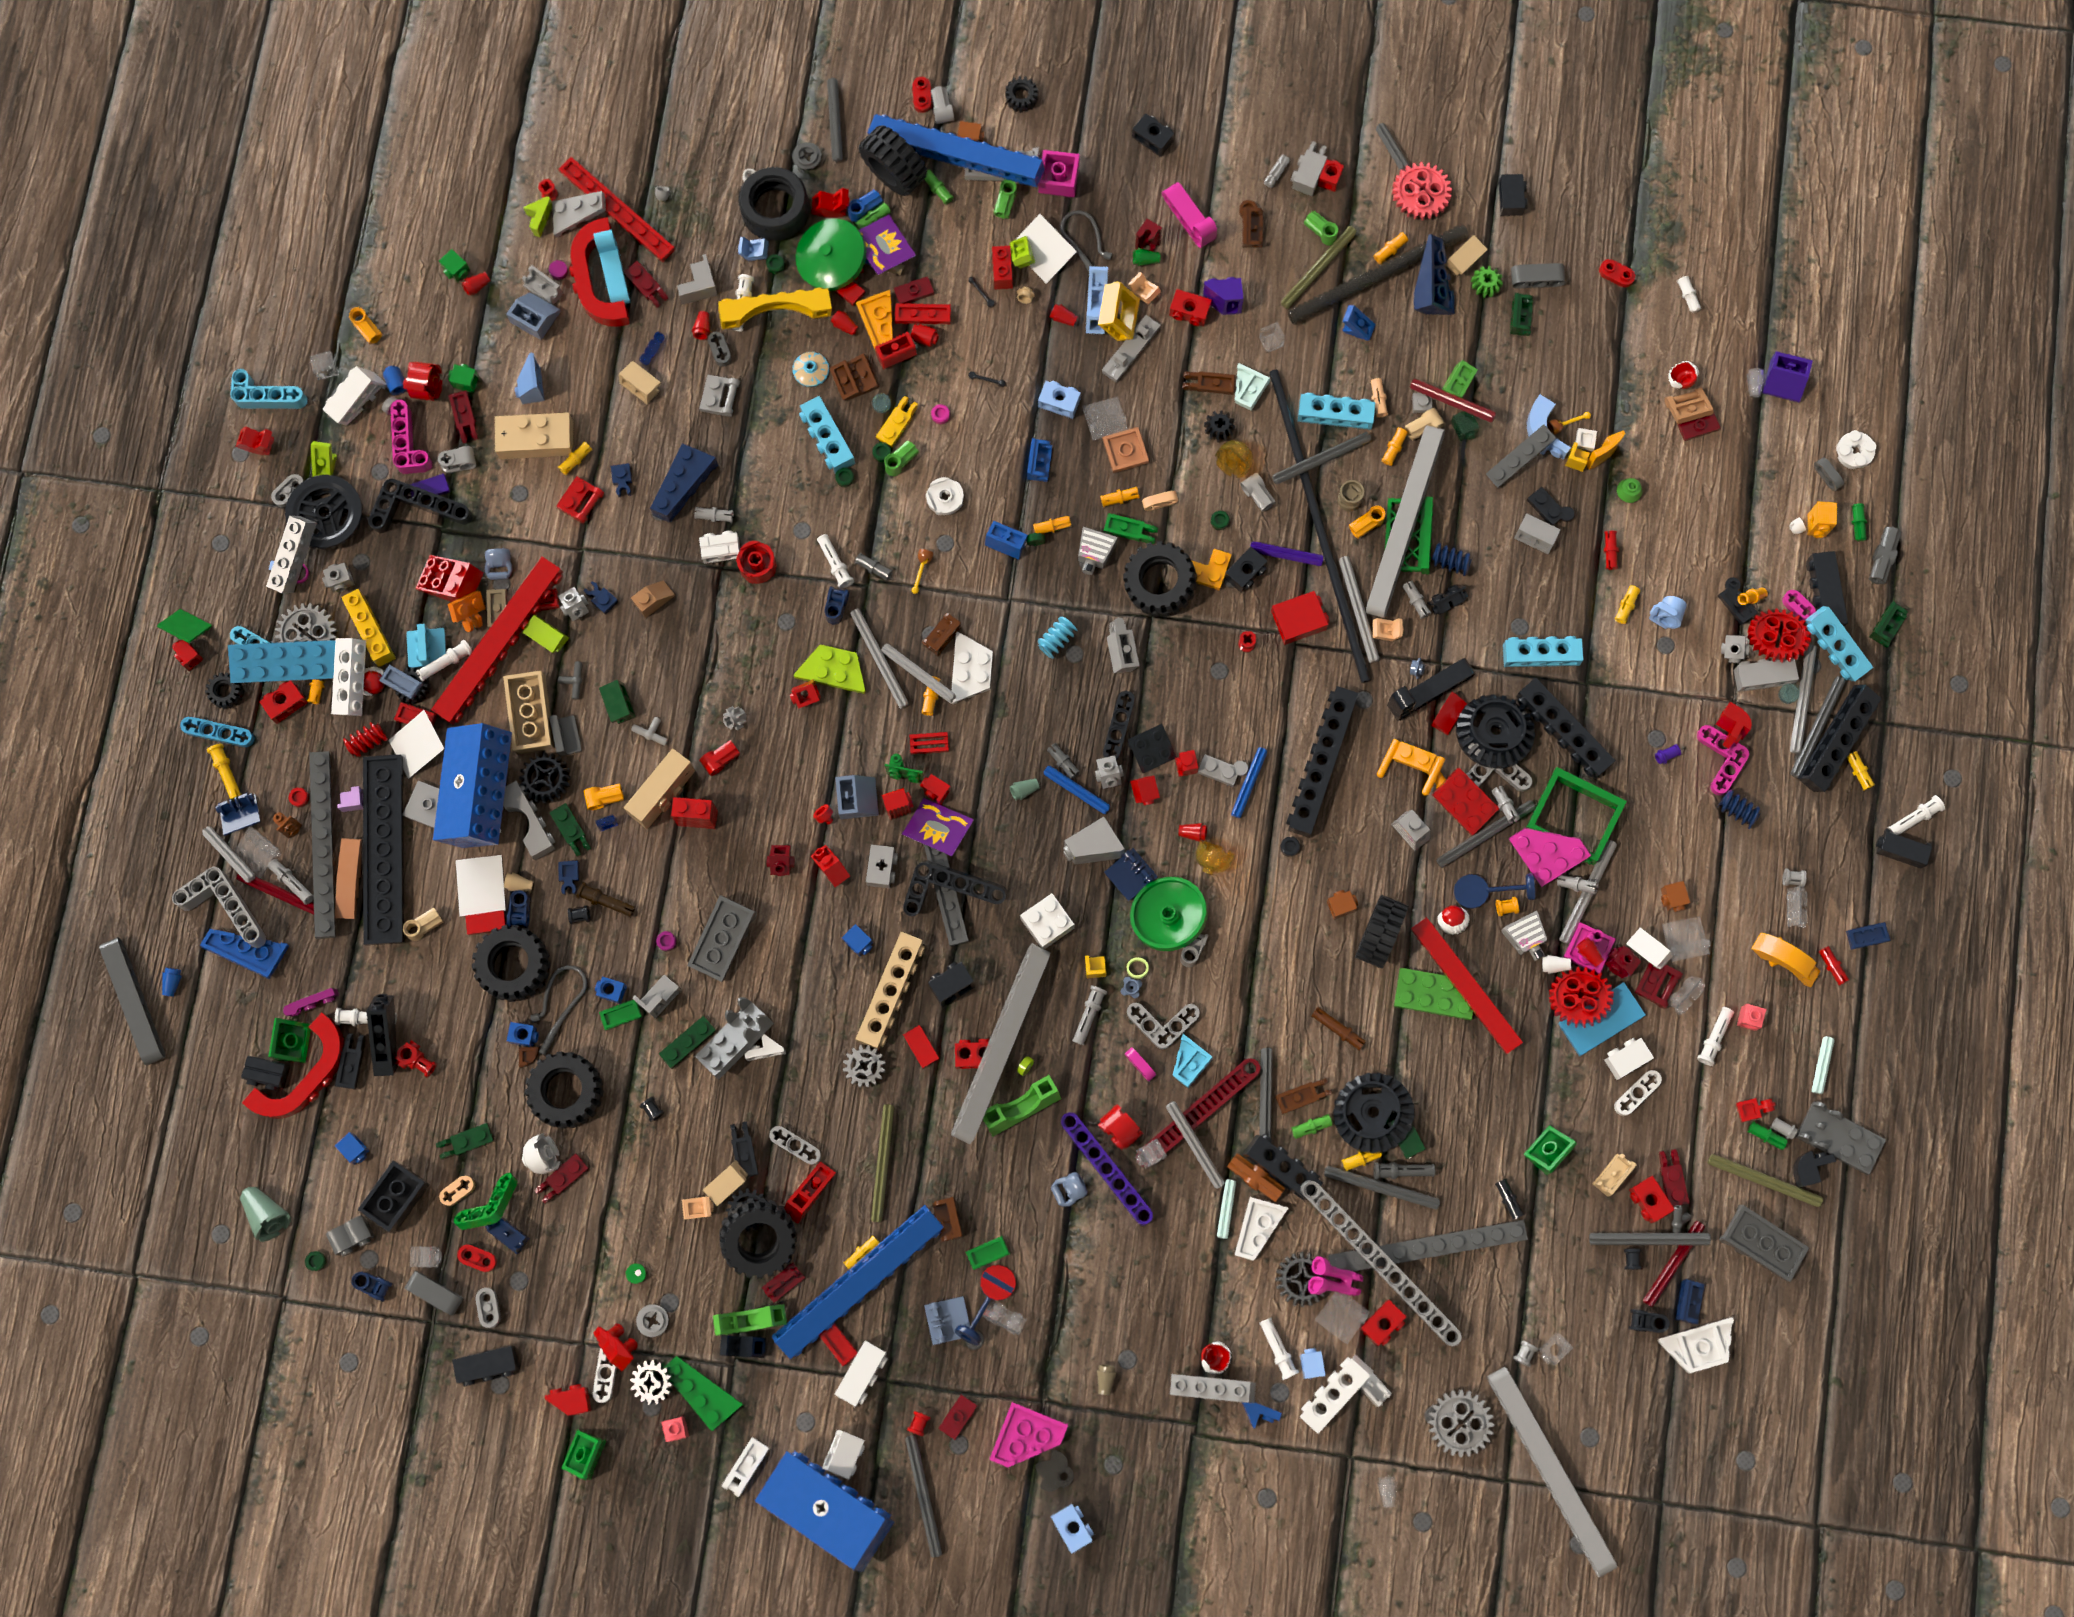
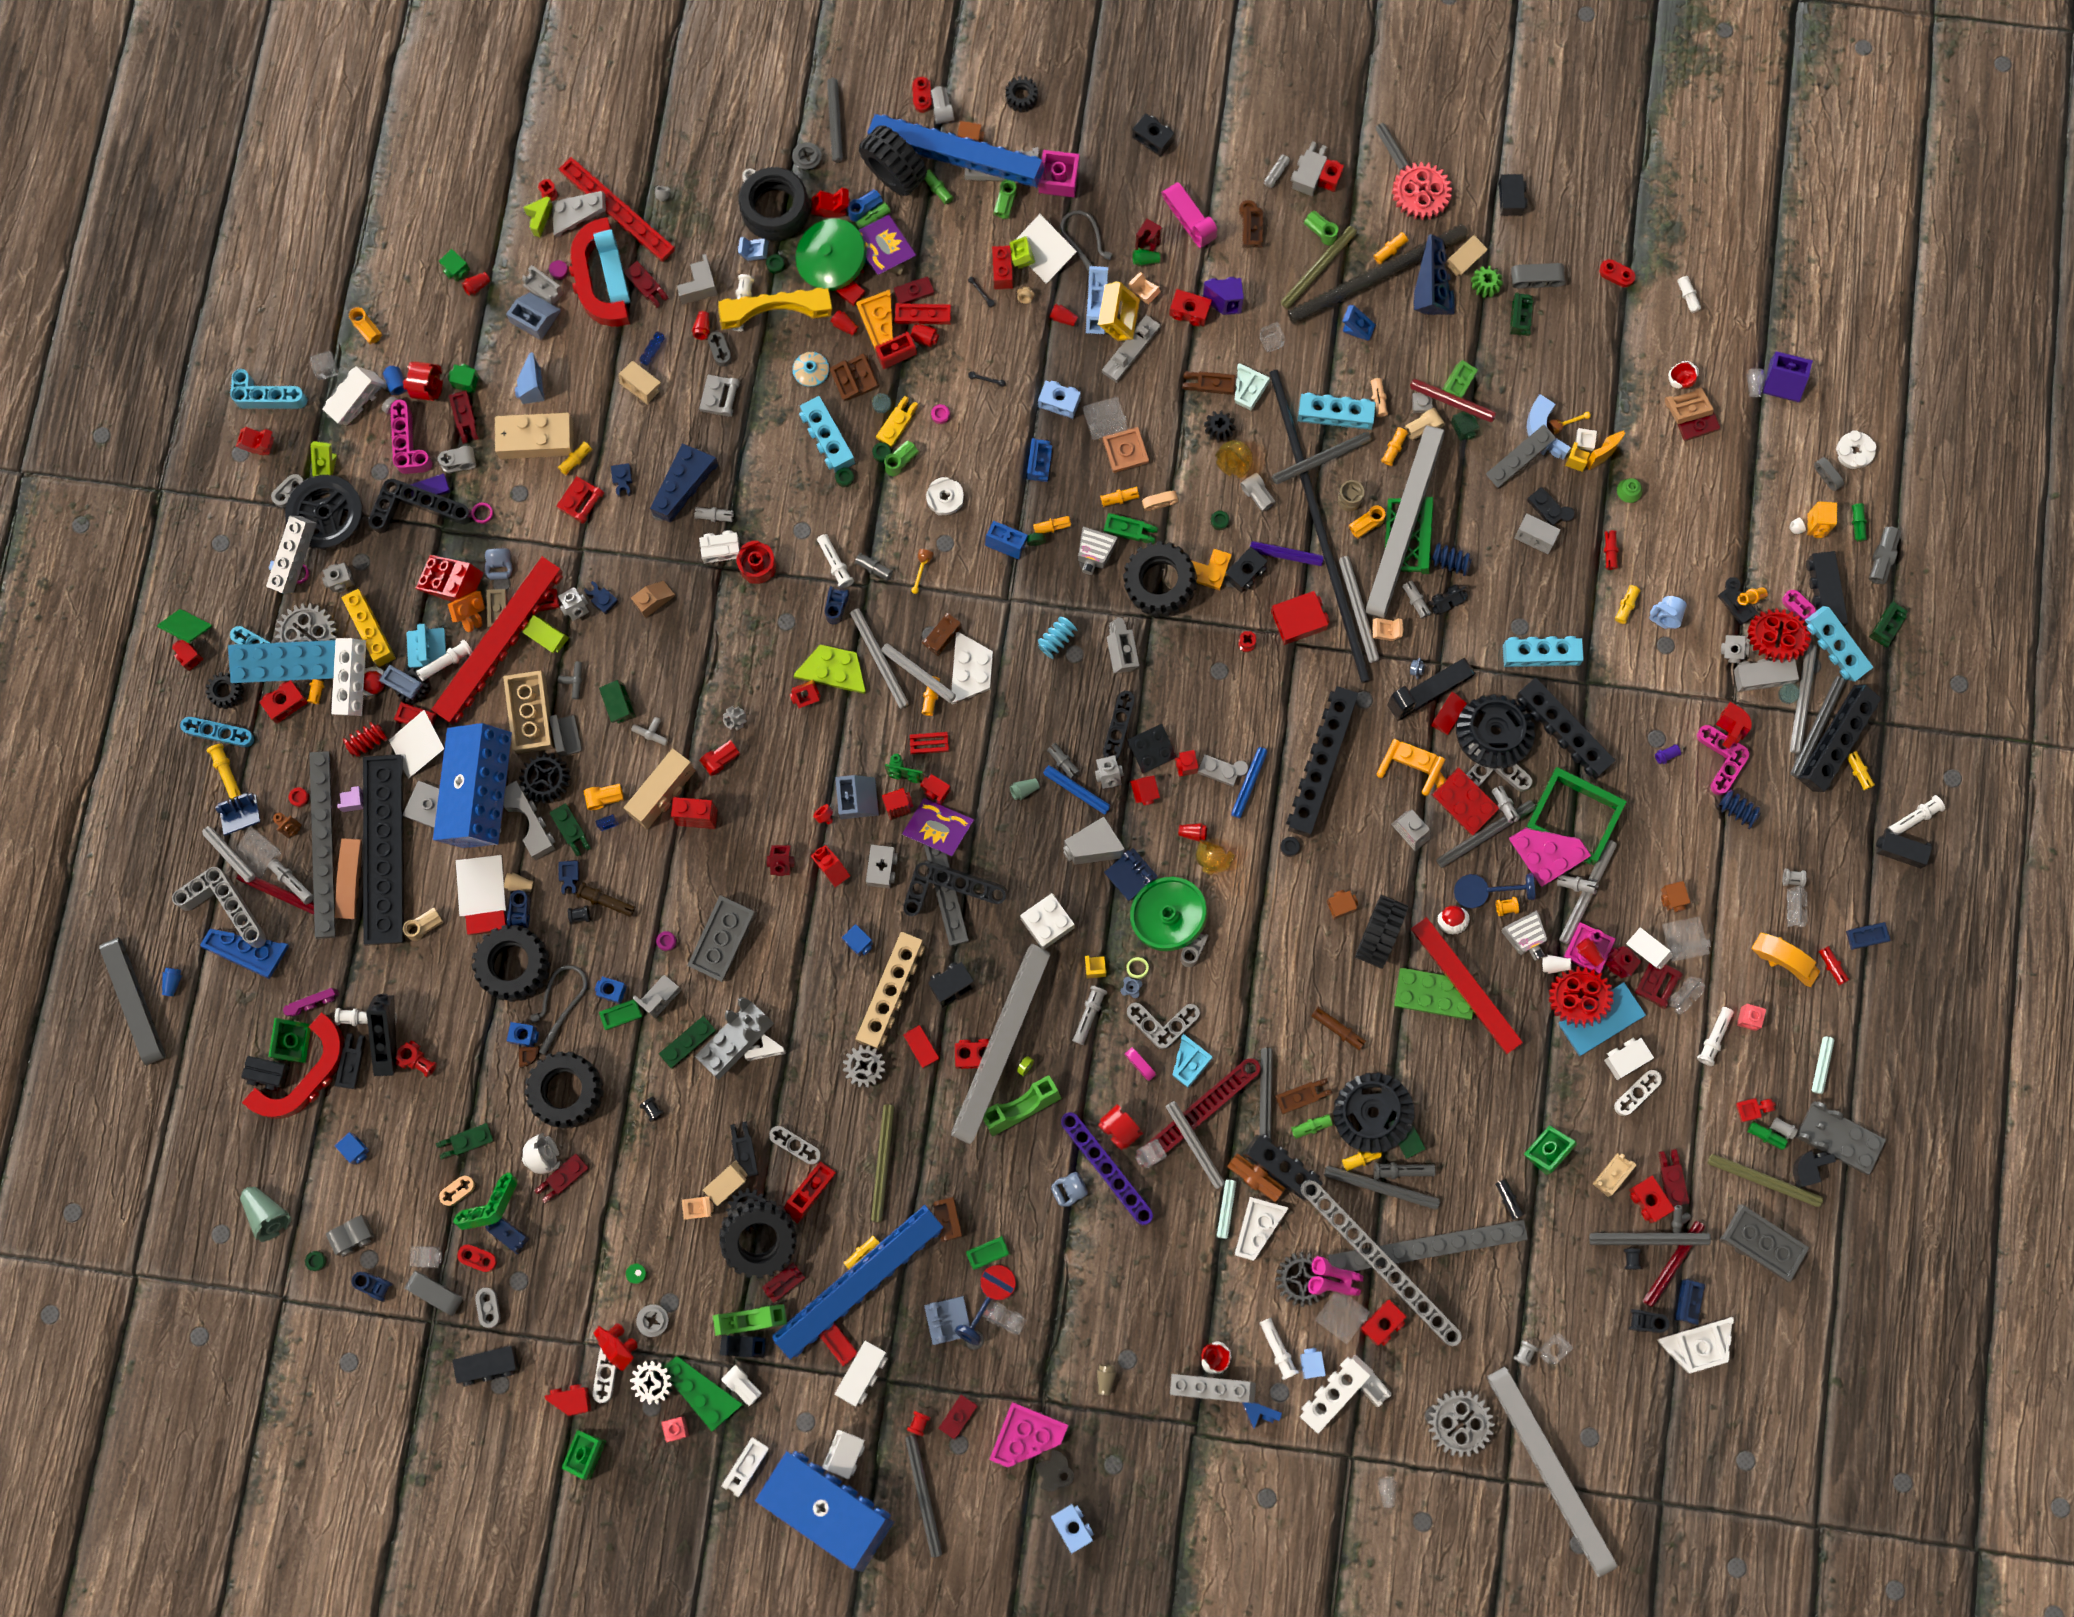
black brick [357,1160,430,1234] -> none
none -> dark pink piece [471,503,493,524]
none -> white piece [721,1364,762,1406]

